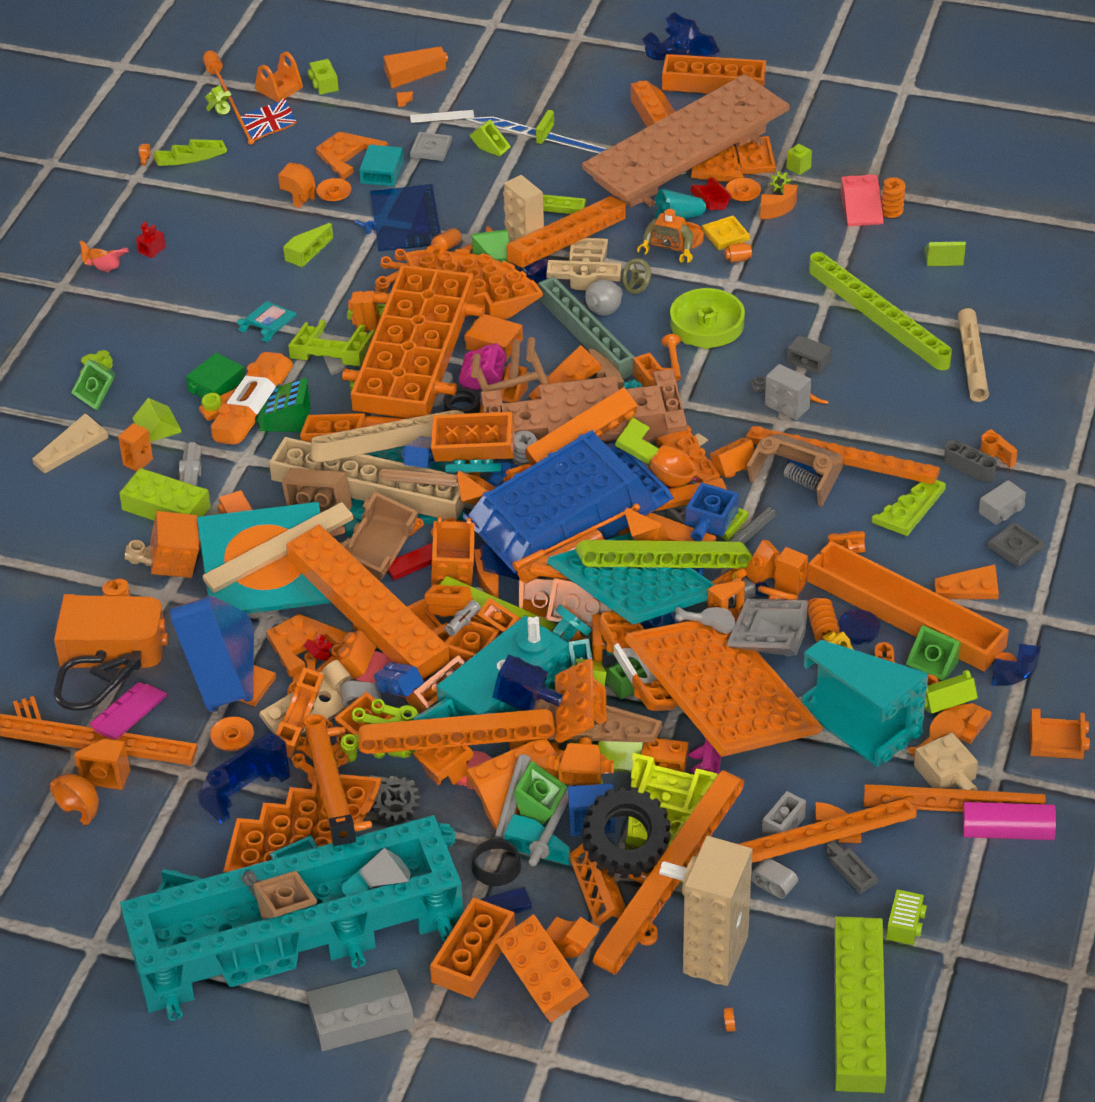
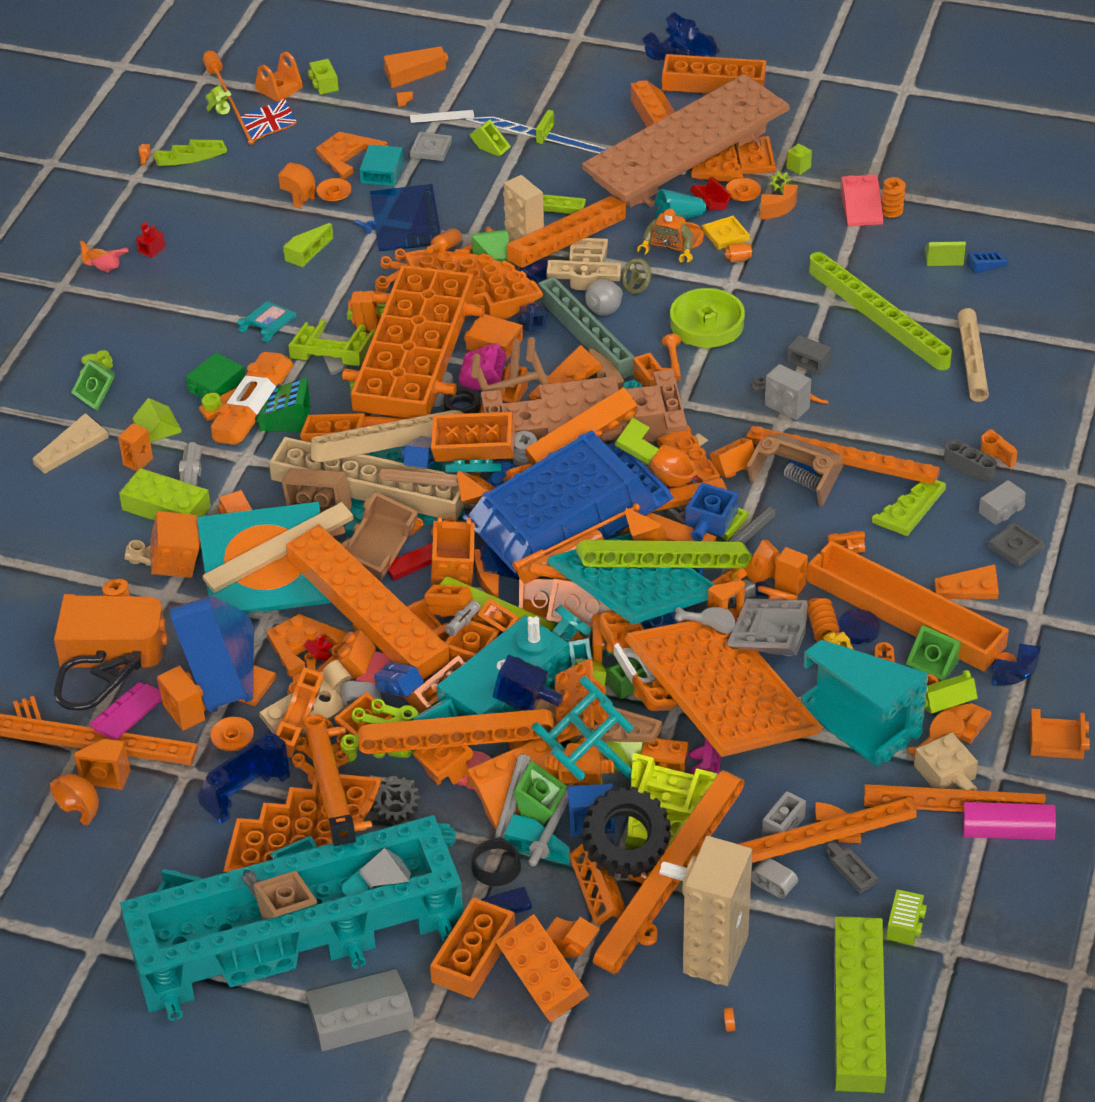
none -> orange brick [157,665,206,731]
none -> dark blue brick [518,303,547,331]
none -> teal piece [532,676,634,781]
none -> blue slope [967,251,1008,274]

